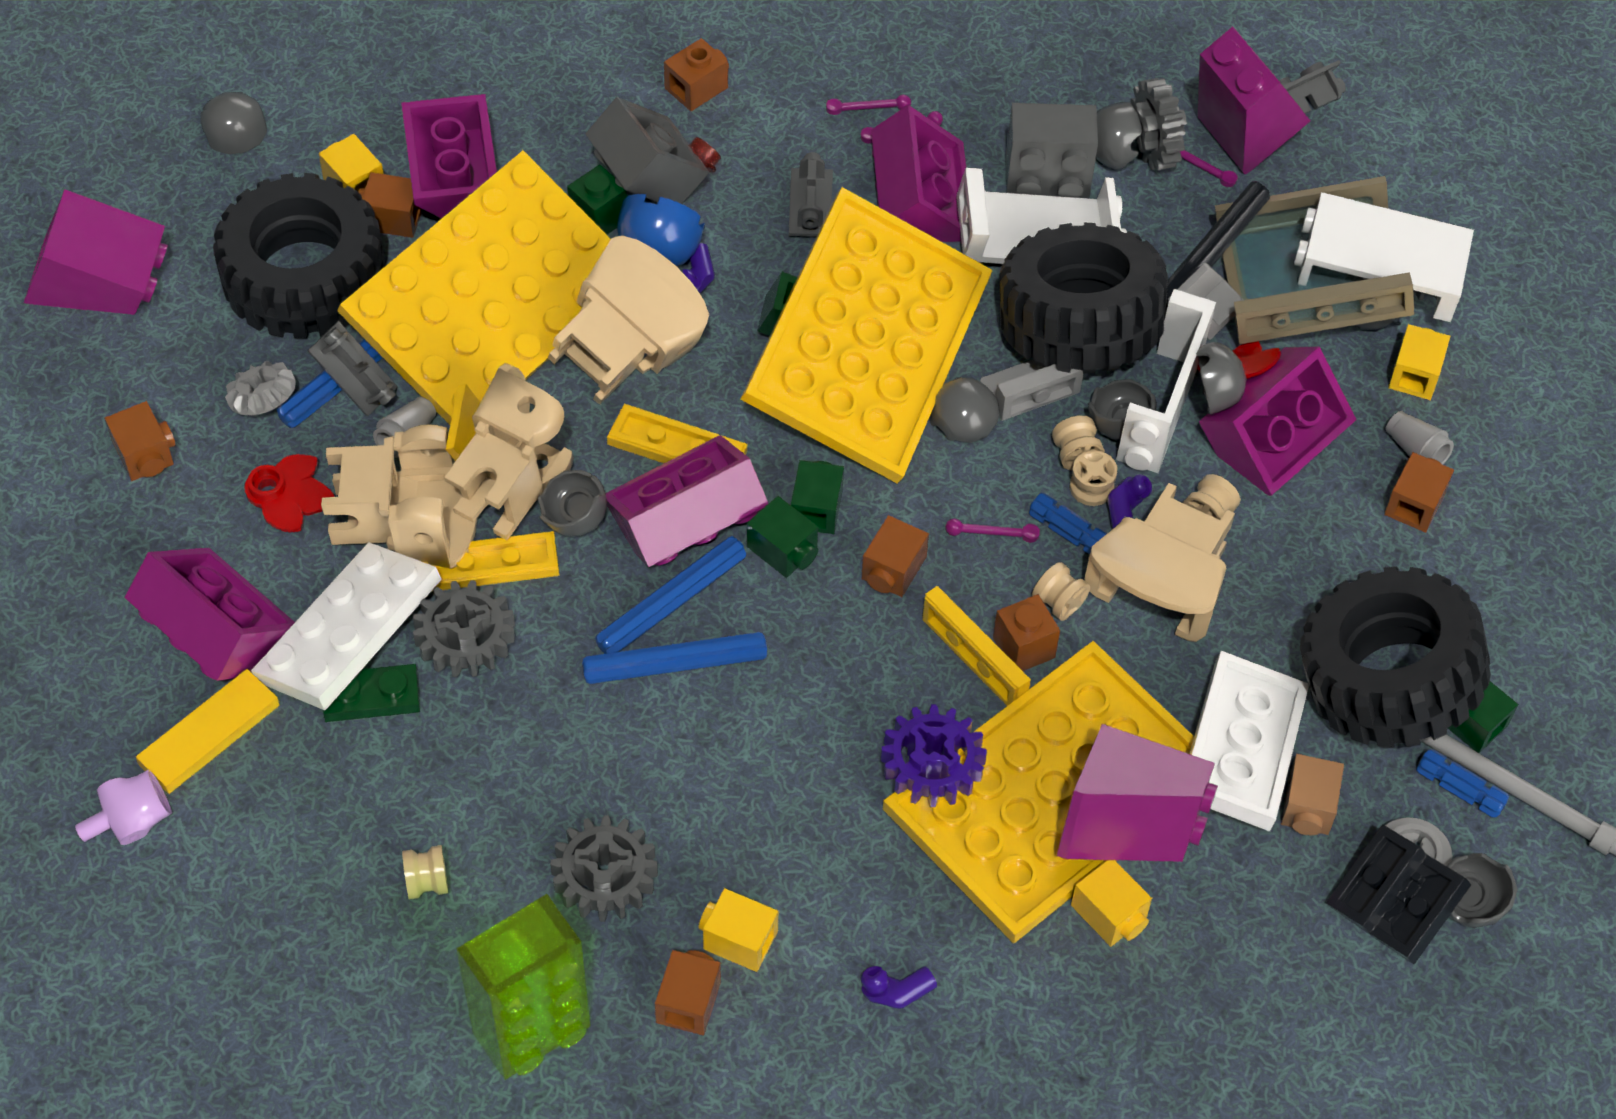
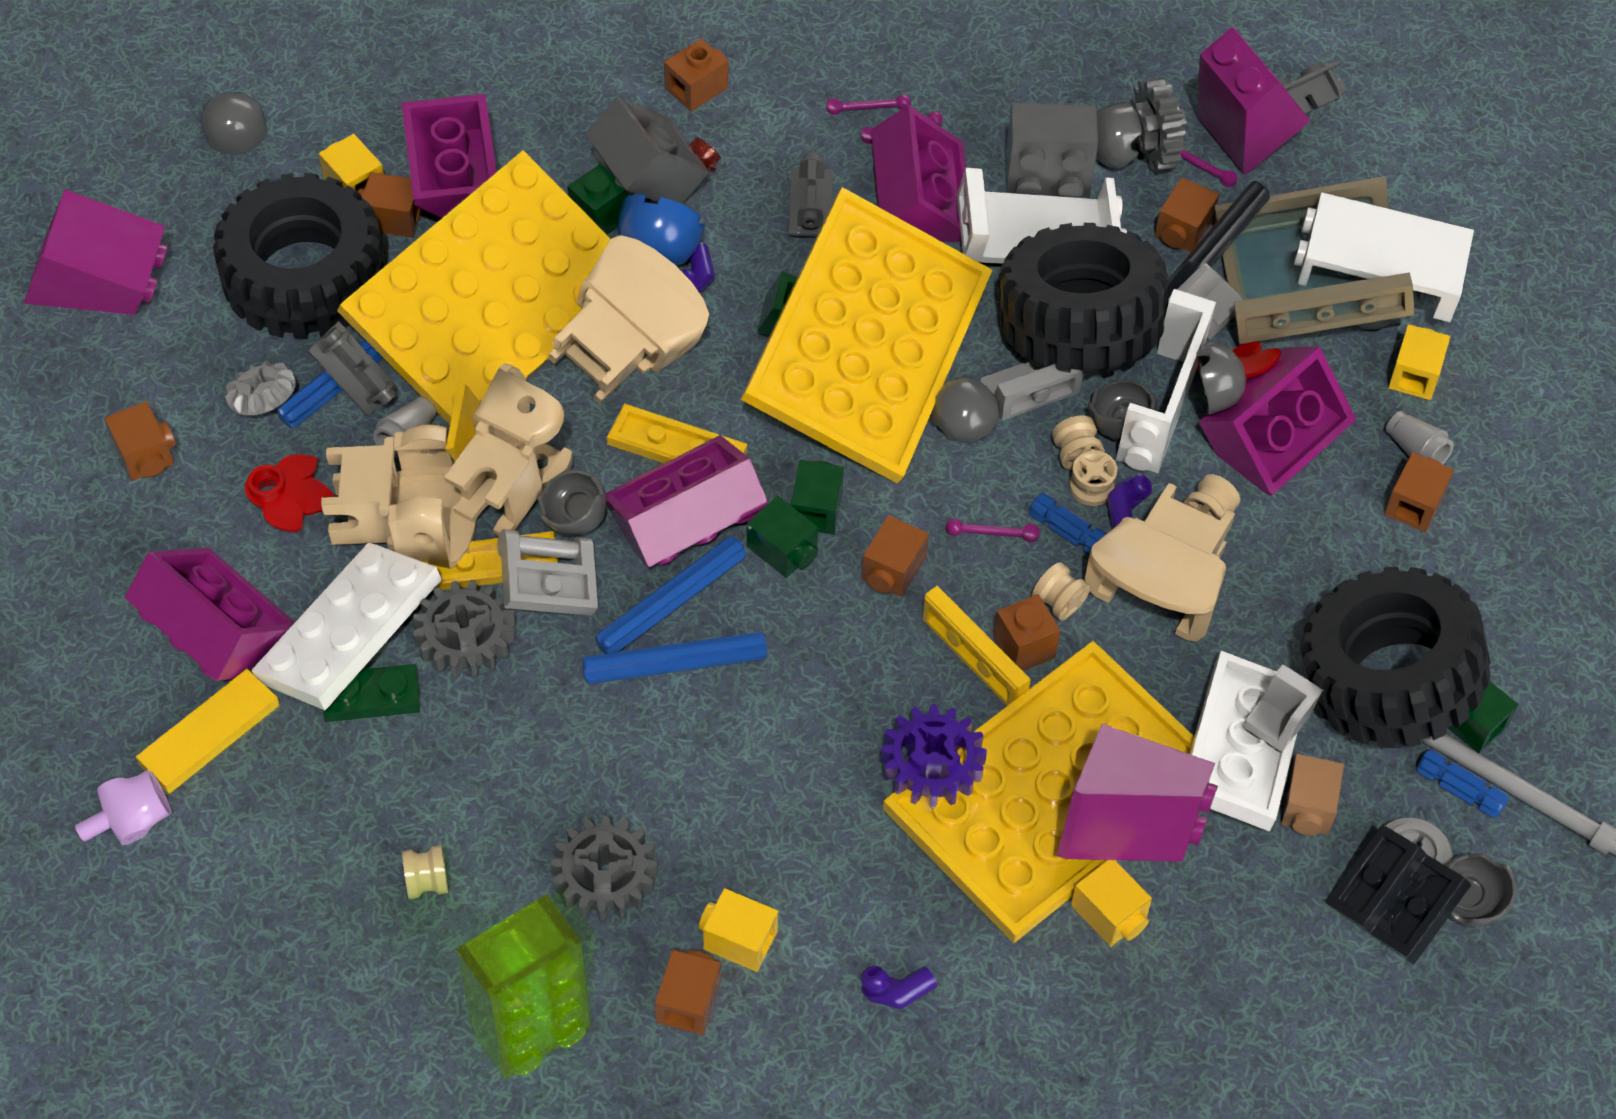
none -> light grey plate [497,529,598,616]
none -> dark orange brick [1155,177,1220,253]
none -> light grey panel [1243,664,1323,752]

